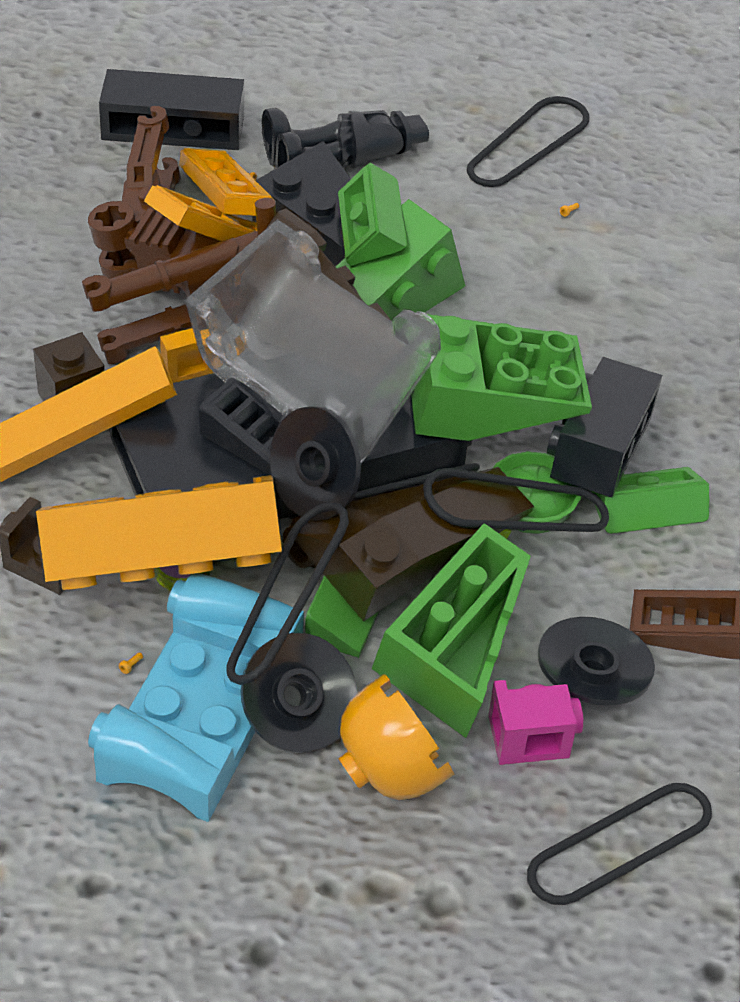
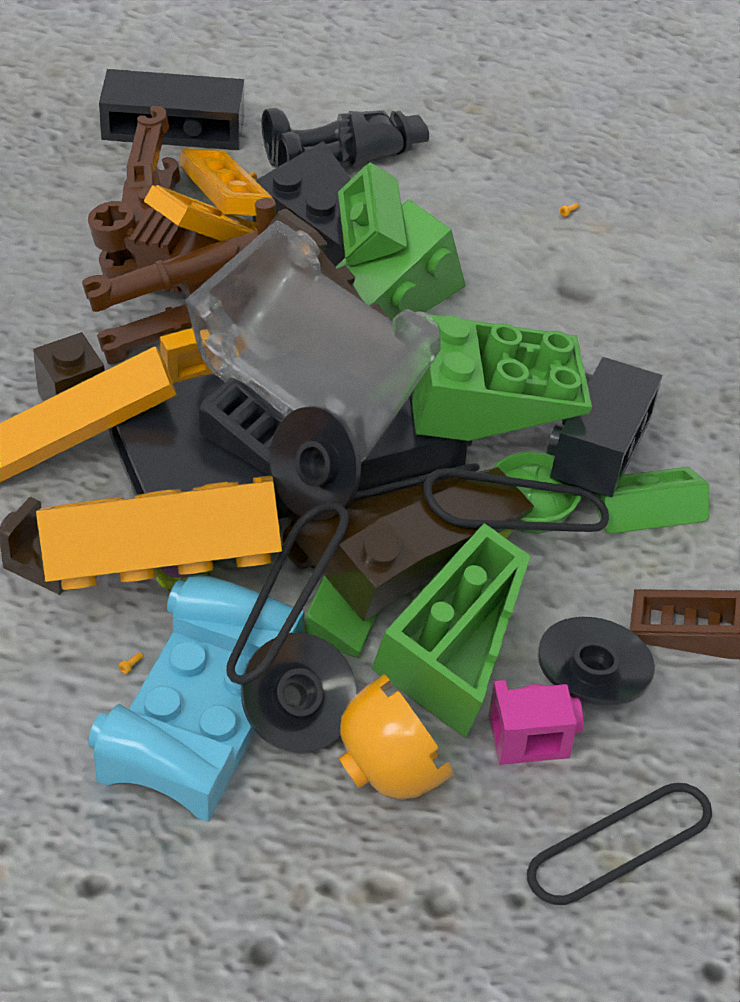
black piece [467,96,589,187] -> none

